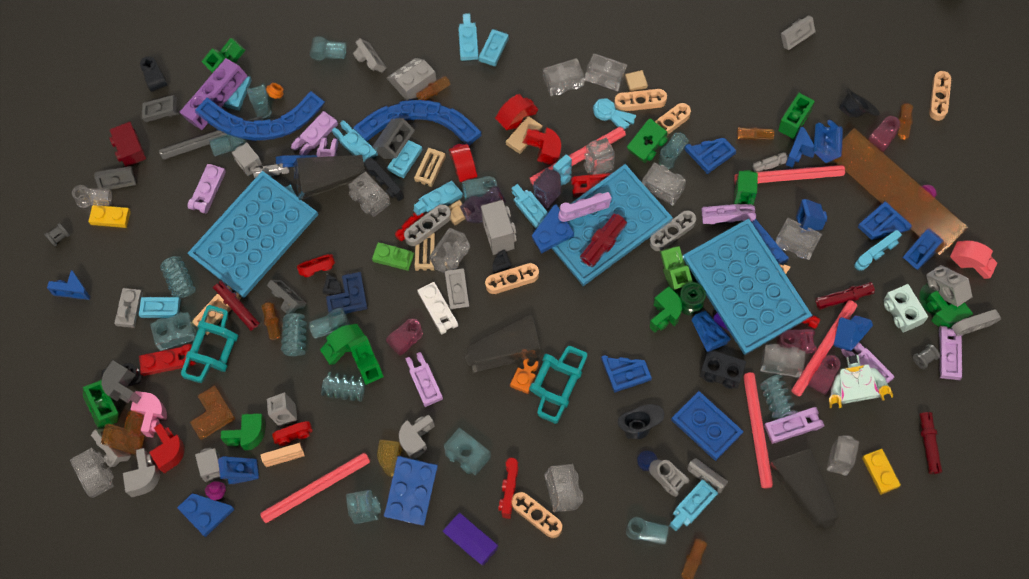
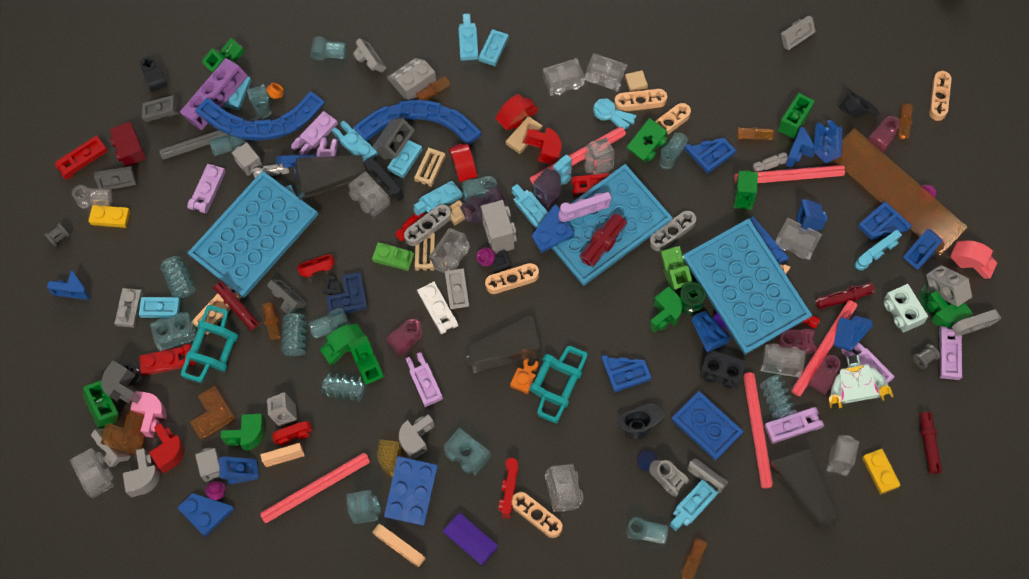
clear brick [642,162,687,206] -> none
lavender hinge [702,204,756,224] -> none
none -> red plate [55,136,108,180]
none -> light nougat beam [372,524,425,567]
none -> magenta plate [477,247,495,266]

